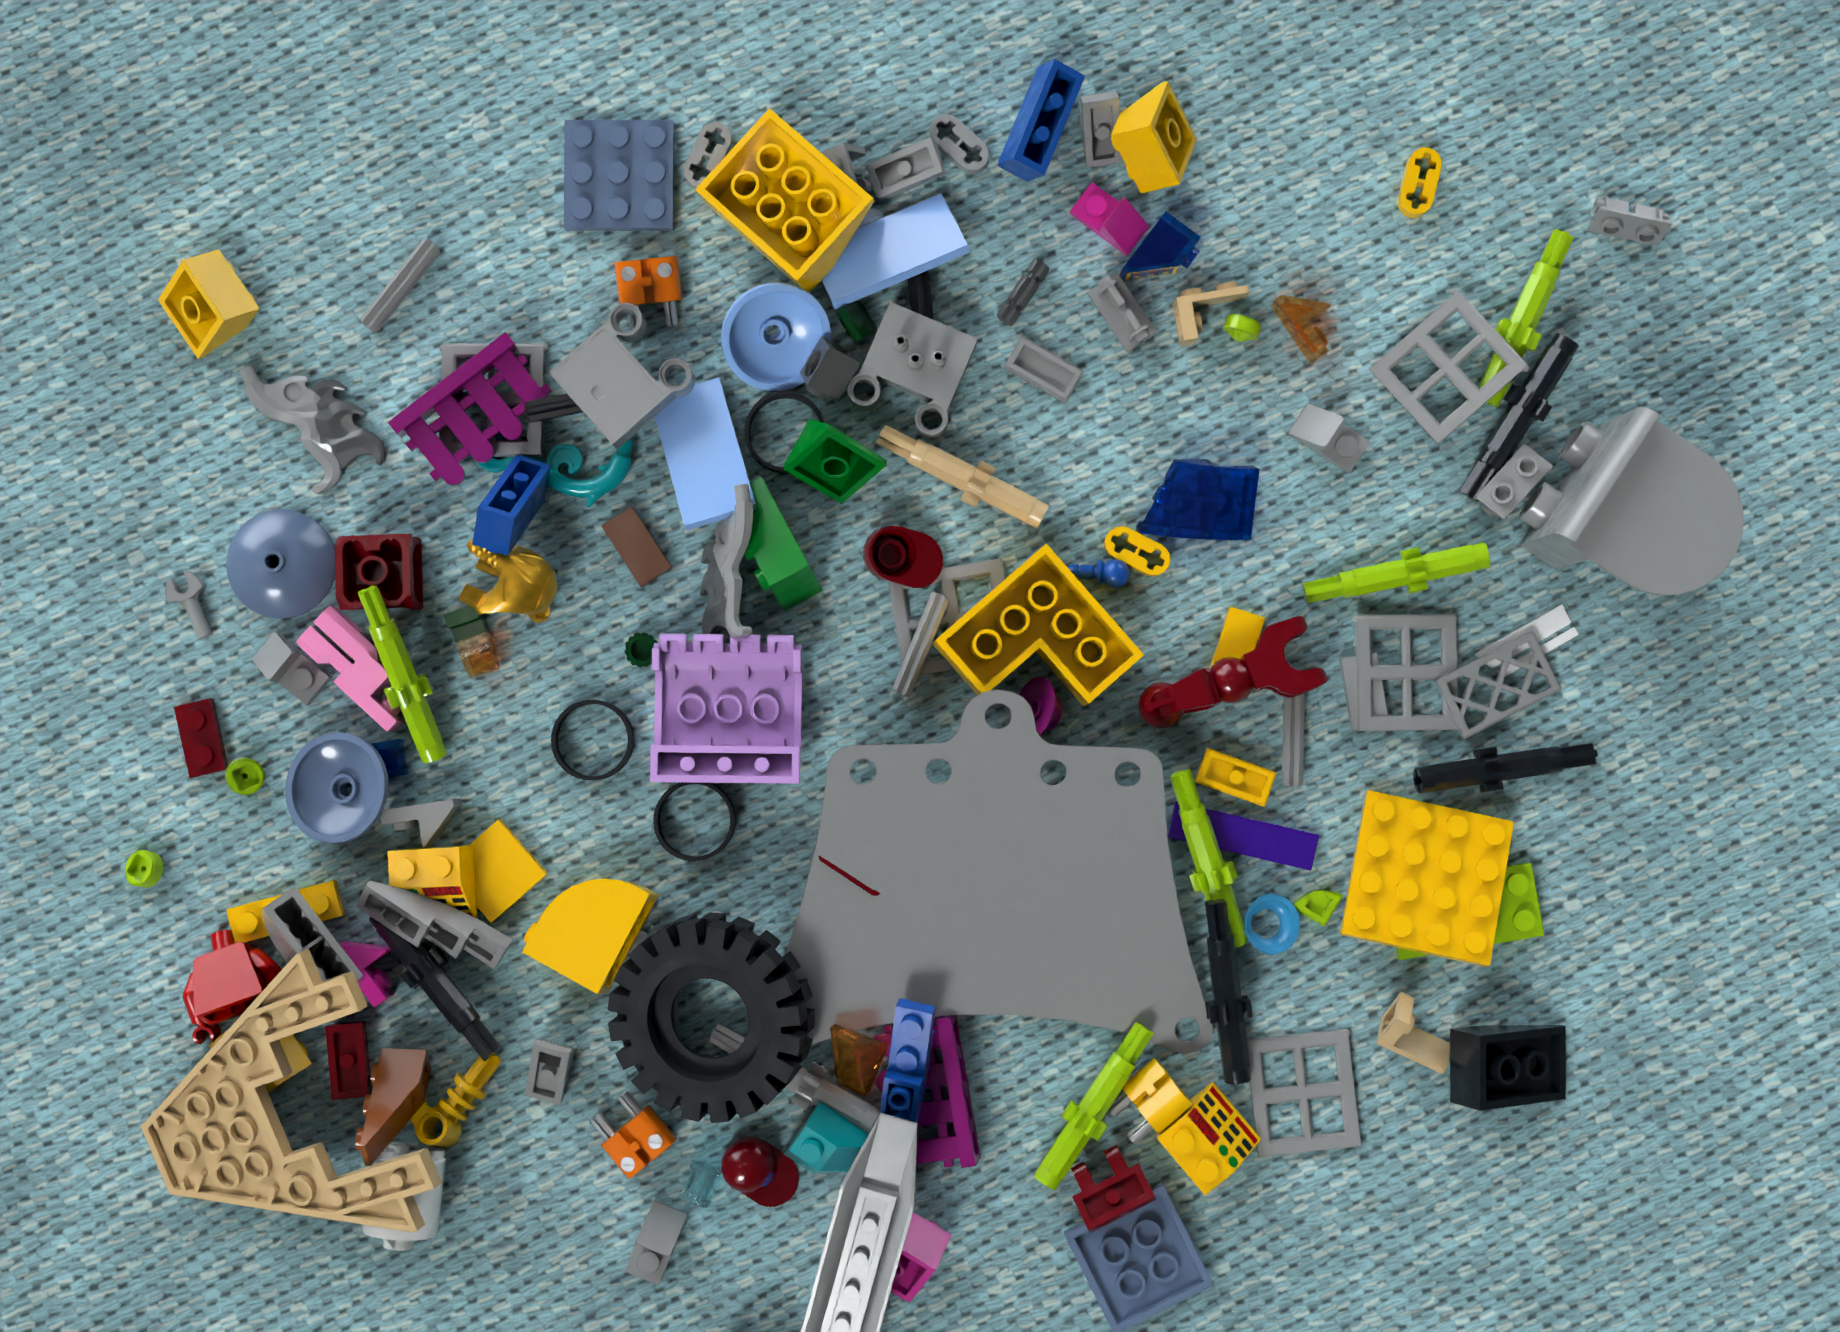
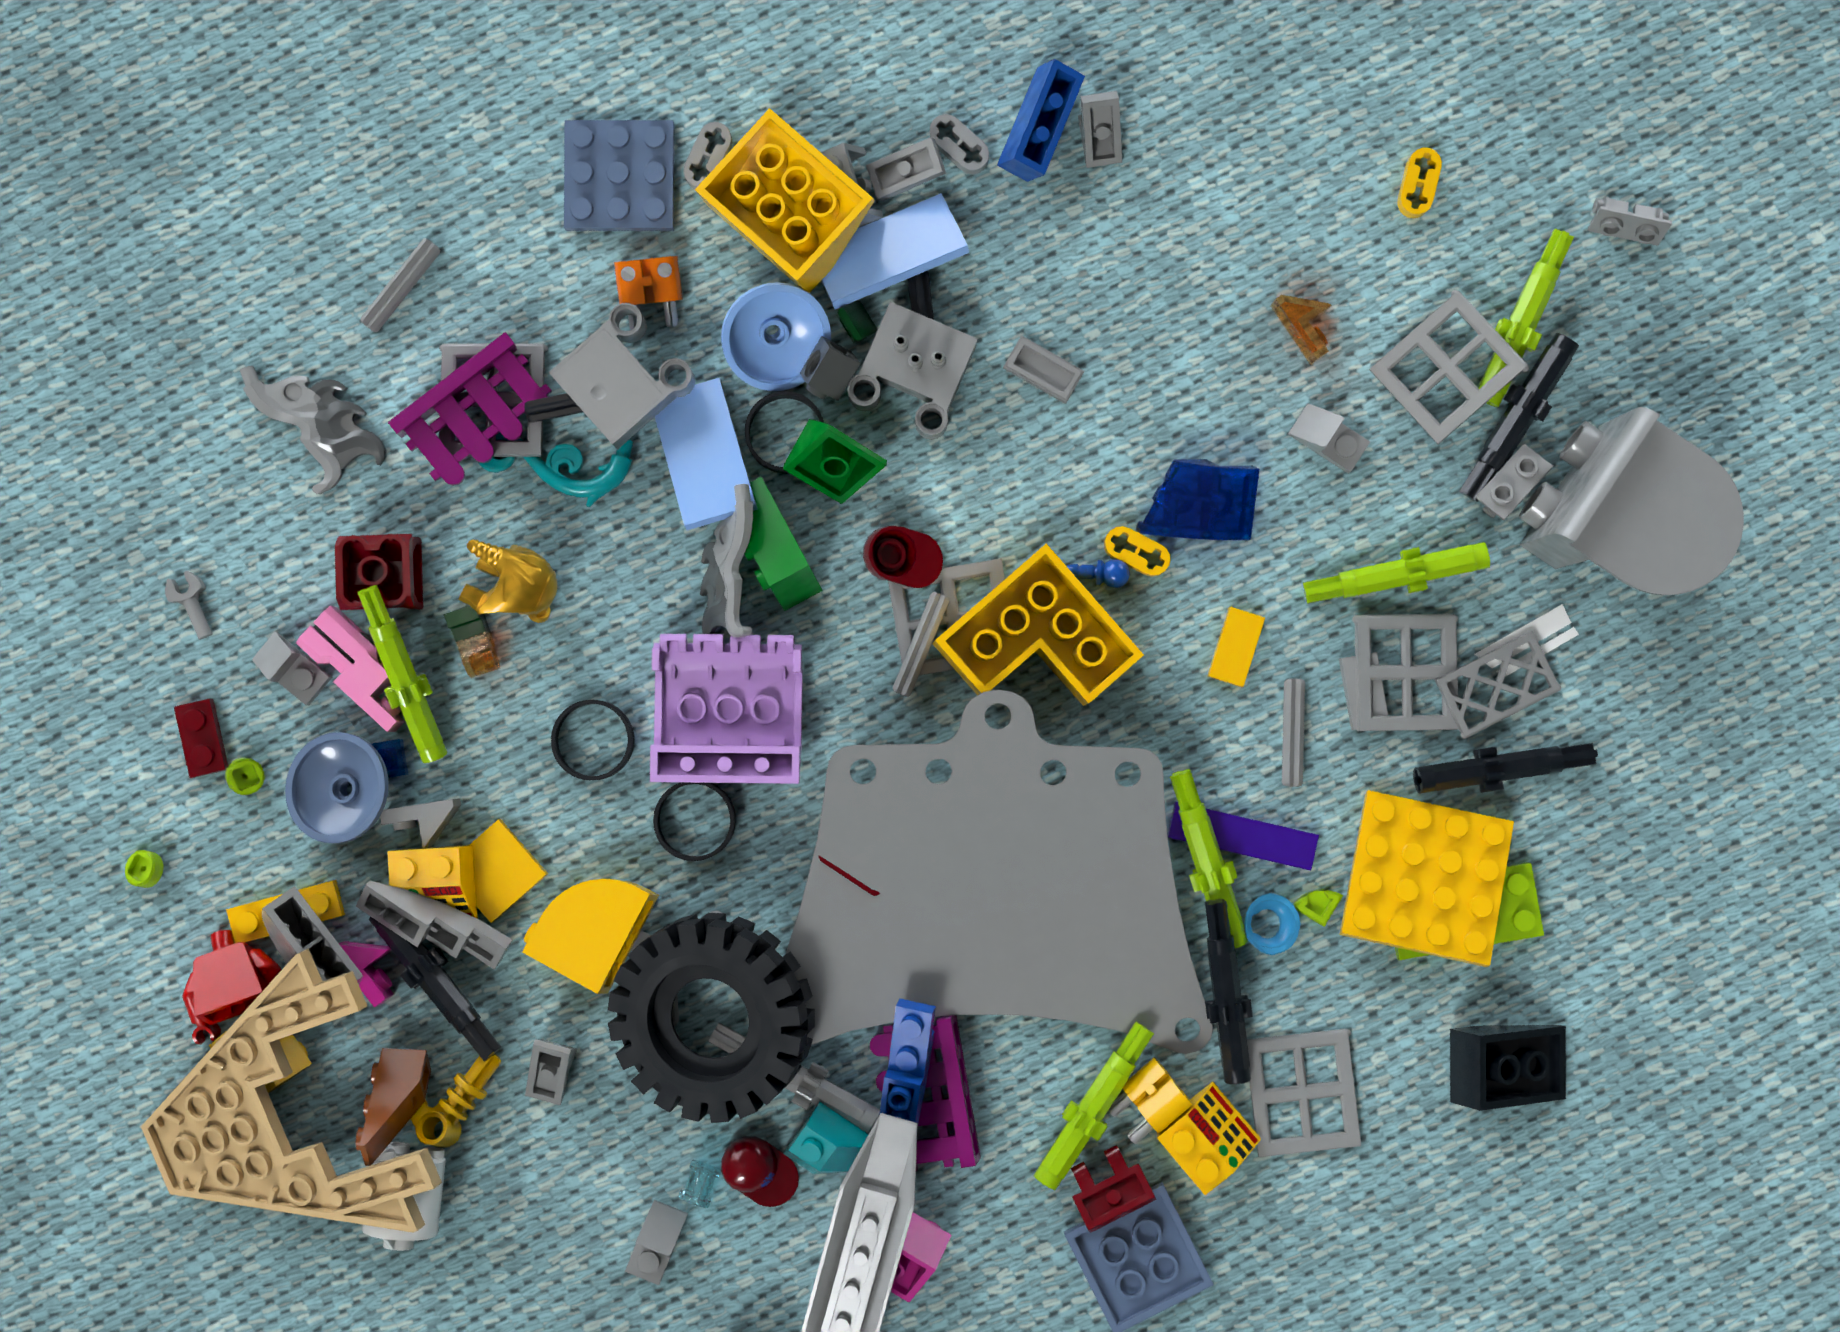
yellow slope [158,249,260,359] -> none
sand blue dish [226,509,335,619] -> none
dark red plate [325,1021,372,1100] -> none
blue brick [472,454,551,556] -> none
orange piece [591,1091,677,1179] -> none
reddish brown tile [602,506,672,588] -> none
dark green piece [624,633,658,668] -> none
clear orange slope [830,1024,889,1097] -> none
tan piece [876,424,1049,529] -> none
dark grey axle [997,259,1049,326] -> none
magenta piece [1019,677,1062,736] -> none
dark pink slope [1069,182,1149,256] -> none
light grey hinge [1087,273,1157,353] -> none
yellow slope [1111,81,1197,193] -> none
clear blue slope [1119,211,1201,281] -> none
dark red piece [1138,616,1328,729] -> none
tan bracket [1172,282,1249,347] -> none
yellow plate [1194,748,1277,807] -> none
lime tile [1223,314,1262,342] -> none
tan bracket [1376,992,1450,1074] -> none

